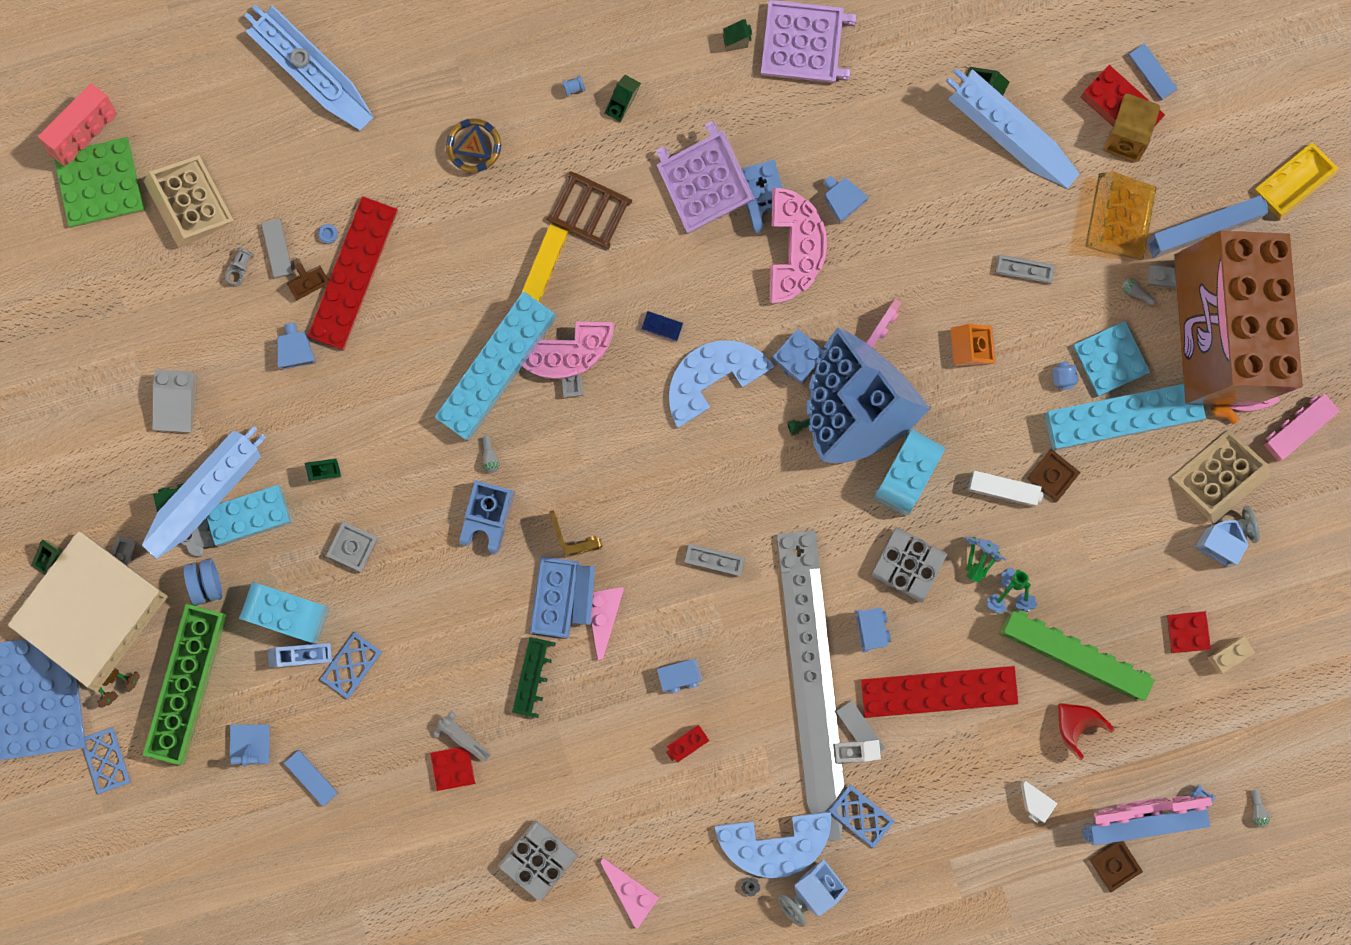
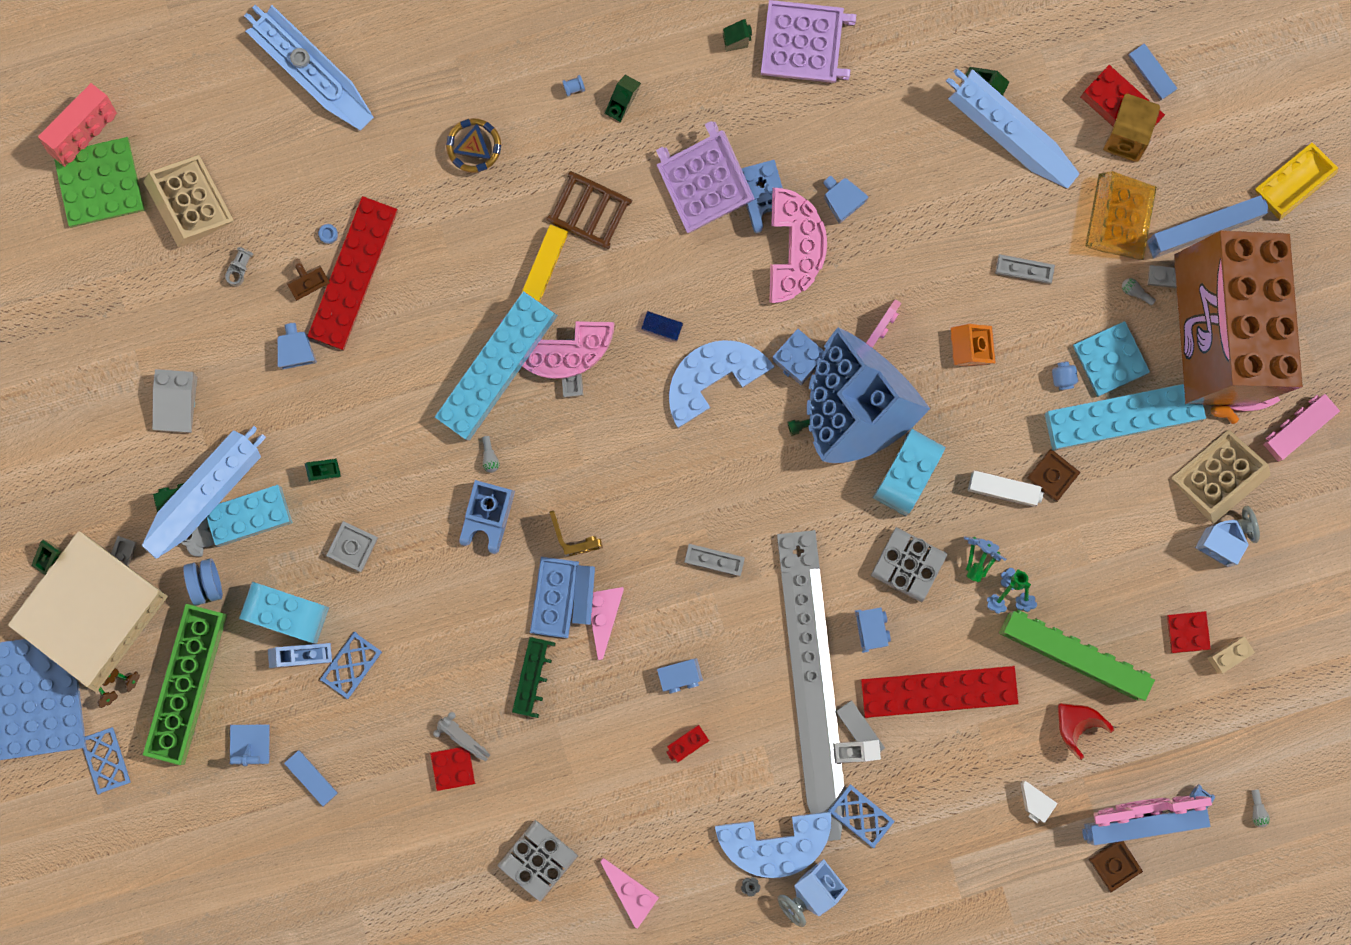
light grey tile [261,219,293,279] -> none

